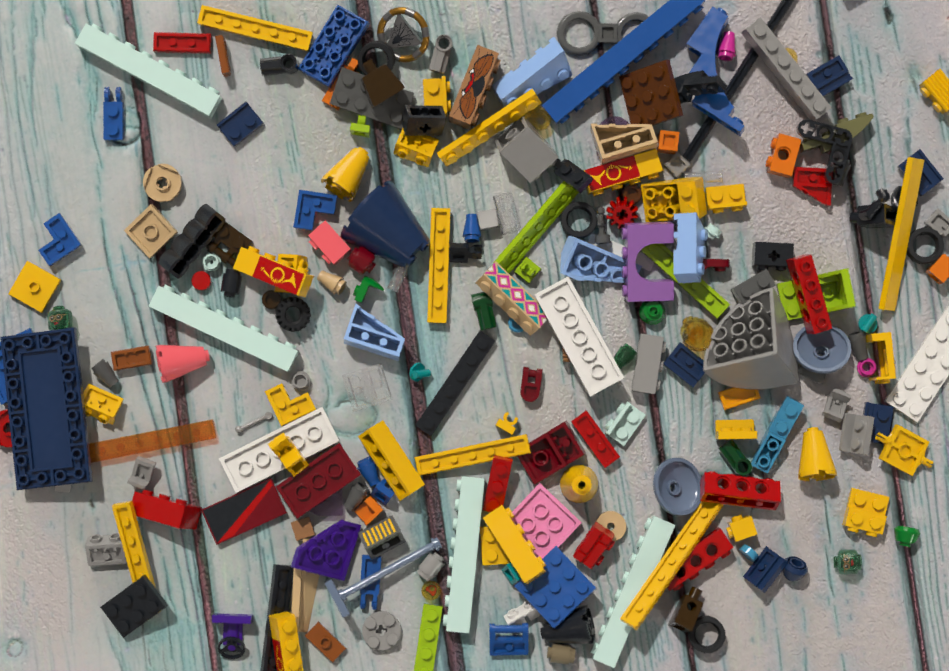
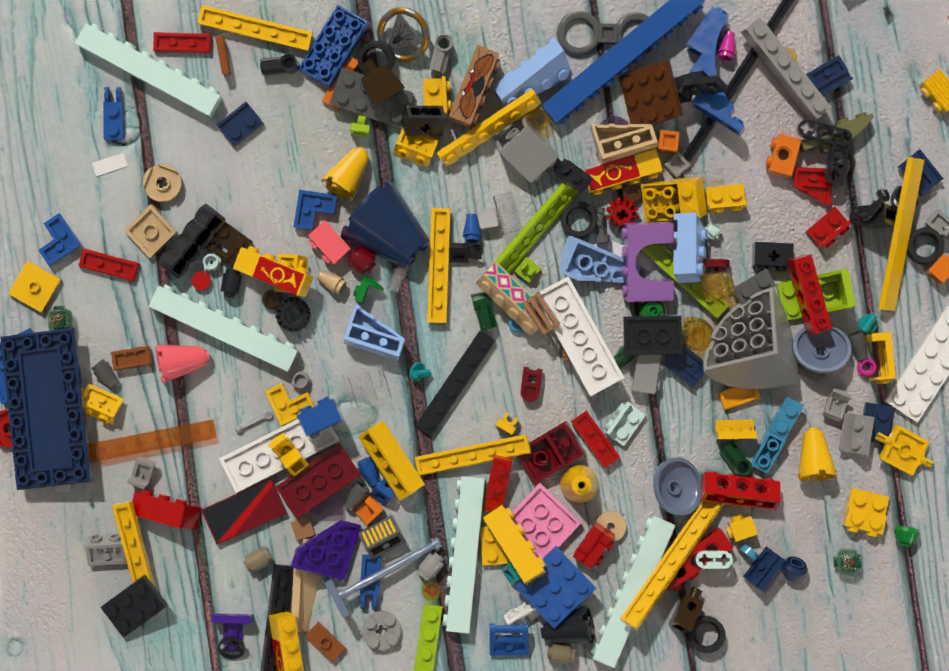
none -> red tile [78,248,140,282]
none -> white sticker [92,153,128,177]
none -> dark tan brick [243,547,274,573]
none -> blue brick [297,397,344,436]
none -> medium nougat tile [523,292,561,335]
none -> black plate [623,316,682,355]
none -> light aqua beam [695,551,733,569]
none -> clear yellow hair [698,272,735,302]
none -> red bracket [805,207,852,249]

